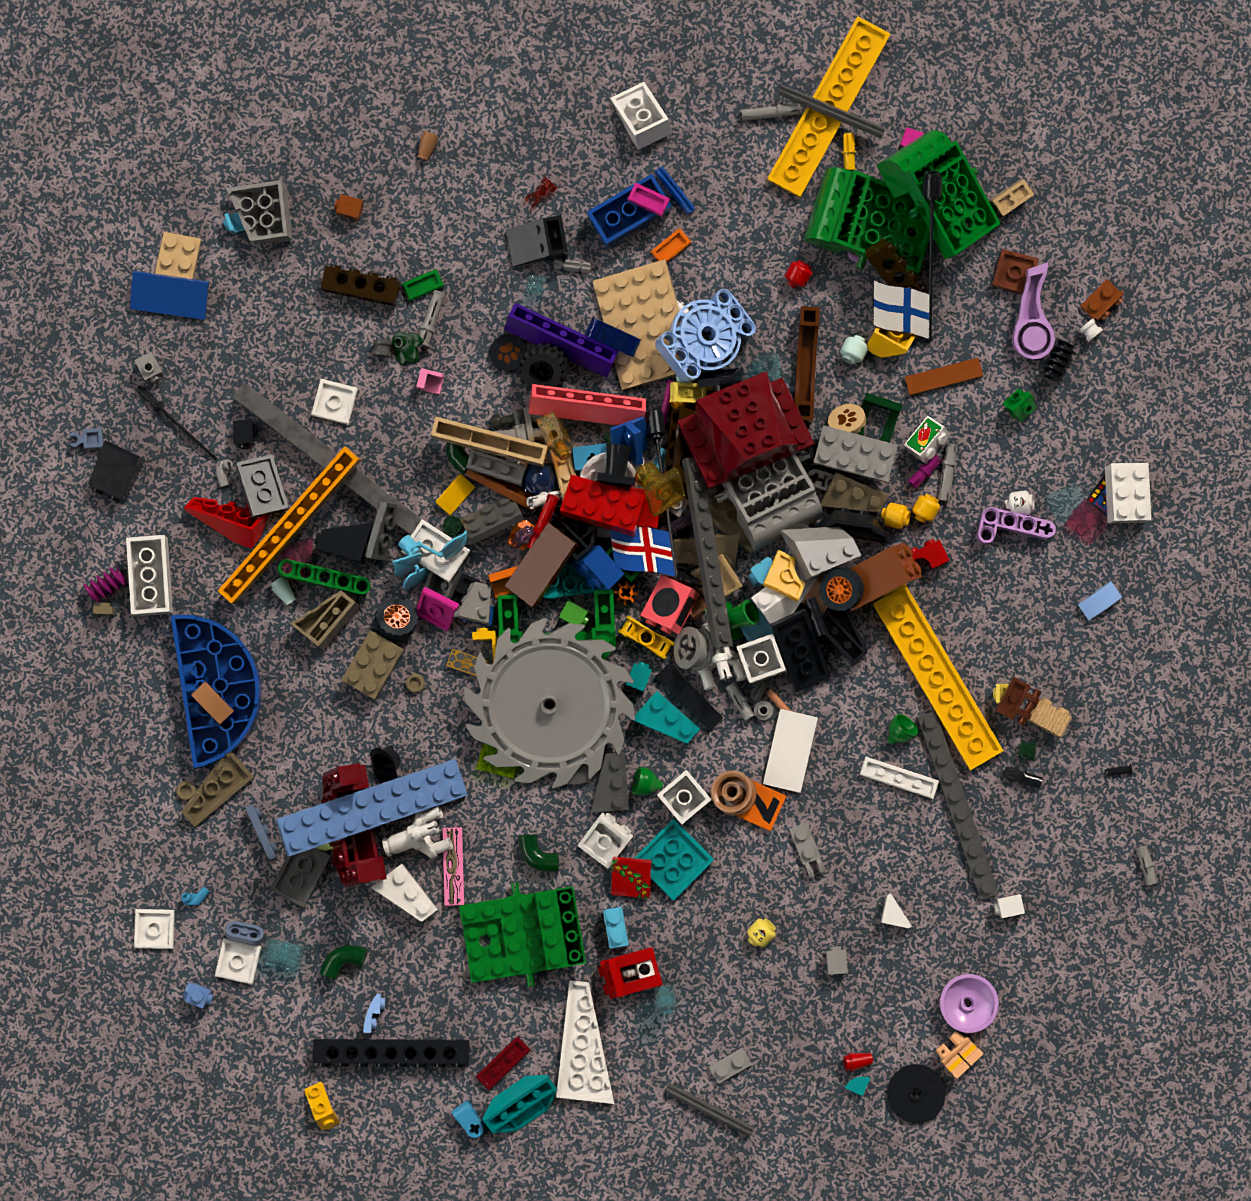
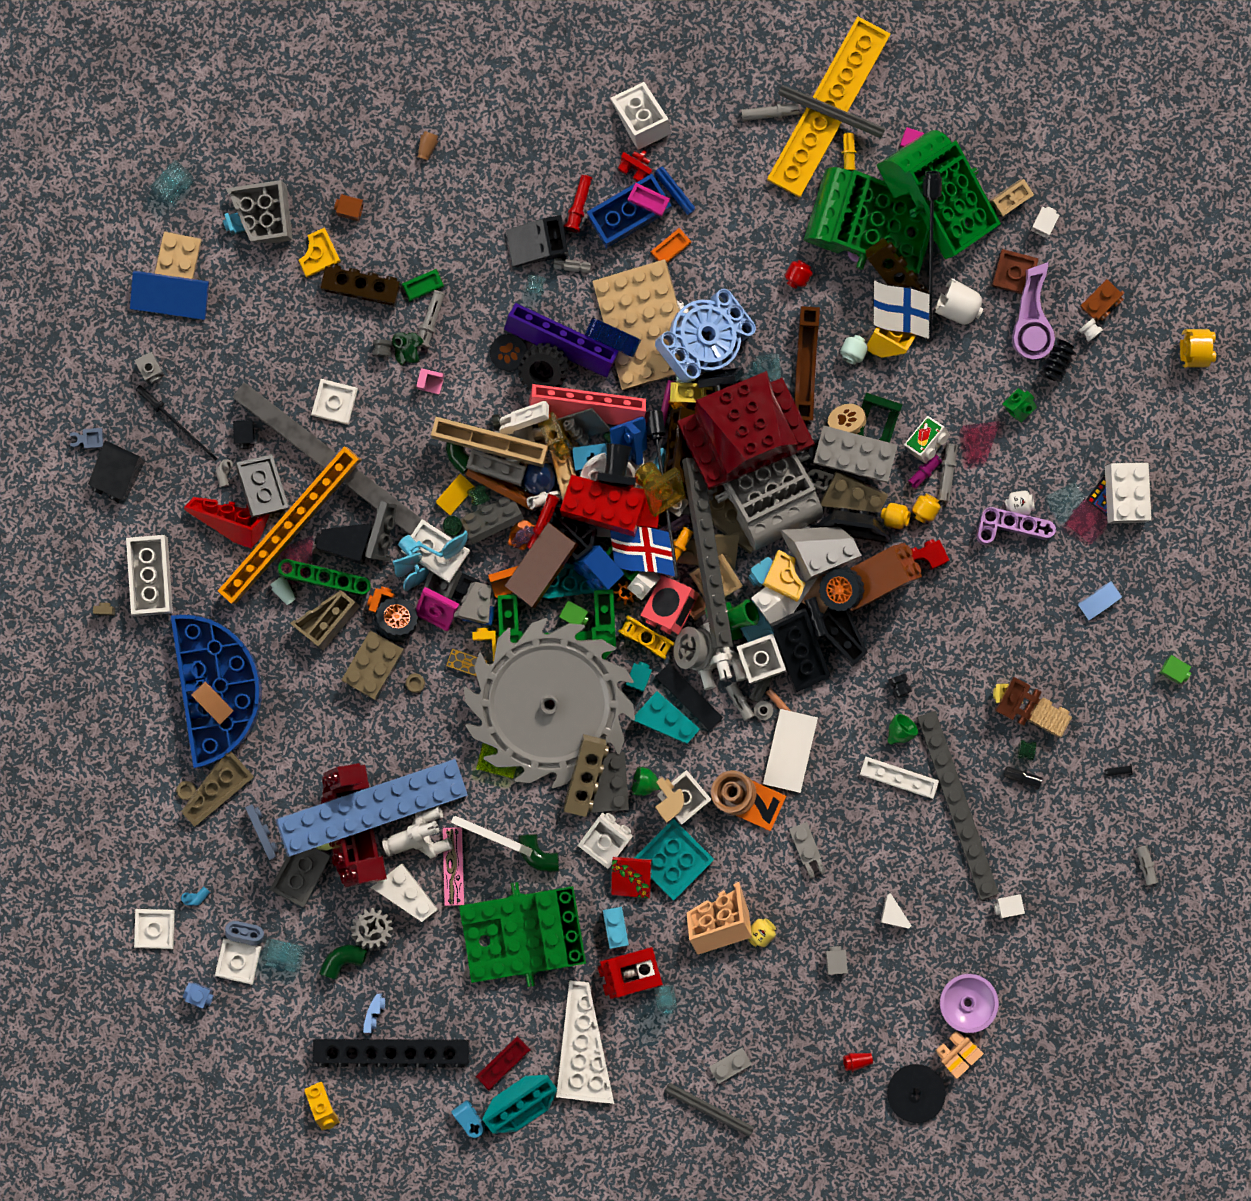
magenta piece [83,565,127,603] -> none
black piece [370,745,401,784] -> none
clear red piece [525,176,557,207] -> none
black pin [666,570,703,591] -> none
teal tile [844,1076,870,1096] -> none
yellow plate [872,586,1003,770] -> none
dark orange tile [904,358,983,396] -> none
none -> clear light blue brick [150,160,194,205]
none -> yellow tile [298,227,341,278]
none -> light grey gear [351,908,393,951]
none -> orange bracket [367,586,395,613]
none -> white tile [451,816,533,856]
none -> clear green wheel [467,485,490,506]
none -> white hinge [499,401,549,435]
none -> dark grey hinge [558,408,610,447]
none -> dark tan brick [563,734,609,817]
none -> red pin [564,175,593,233]
none -> red hips [618,150,653,182]
none -> white brick [627,572,660,600]
none -> tan brick [655,777,684,823]
none -> light orange pin [673,527,694,562]
none -> light nougat wedge [687,882,752,955]
none -> black wheel [888,673,912,698]
none -> white cylinder [935,278,983,325]
none -> clear pink wing [962,421,999,464]
none -> white brick [1031,207,1059,239]
none -> bright green brick [1159,655,1191,684]
none -> yellow brick [1180,329,1216,368]

